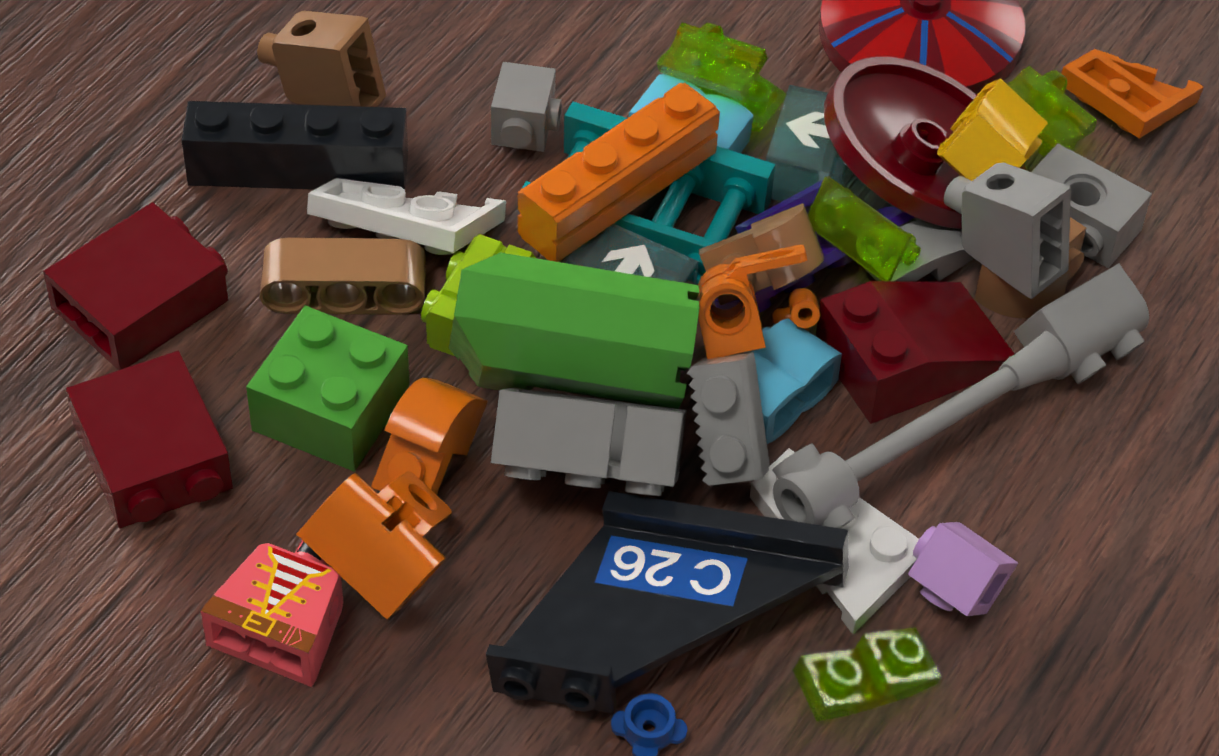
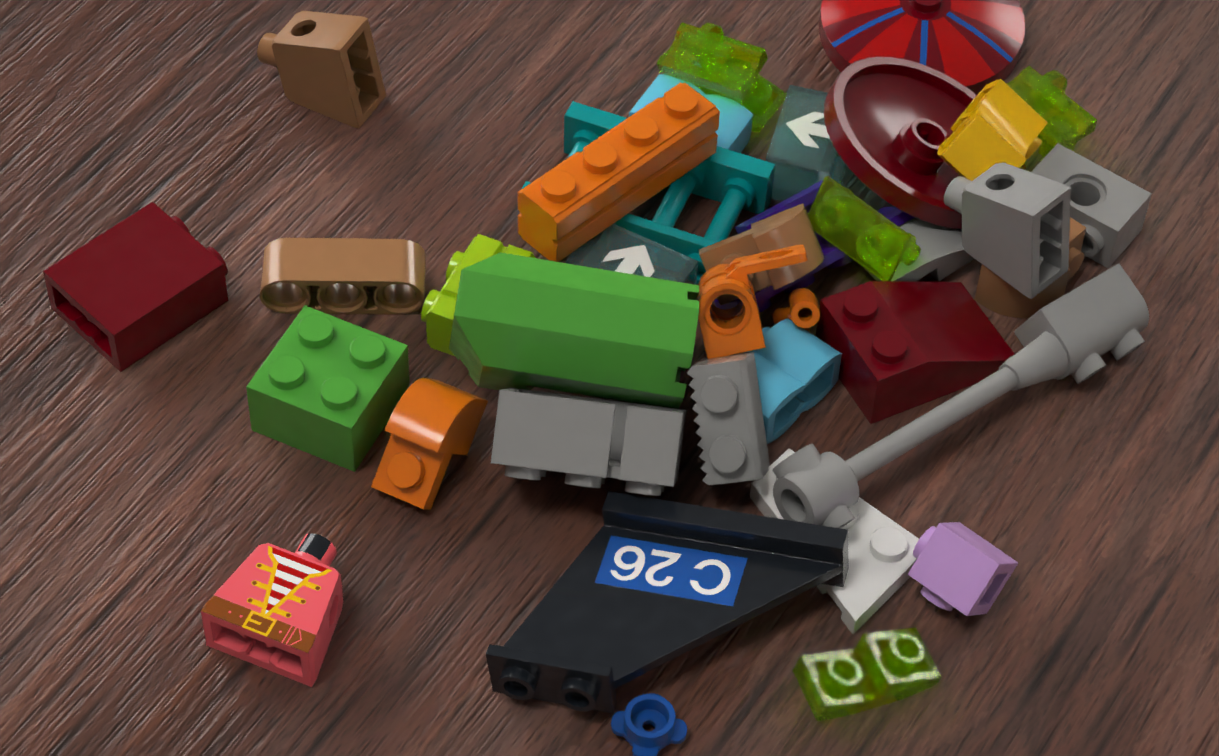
dark red brick [66,350,233,529] -> none
black brick [182,101,408,190] -> none
orange piece [296,472,452,619] -> none
white wing [307,178,506,255] -> none
light grey brick [491,62,562,152] -> none
orange wing [1058,49,1204,139] -> none

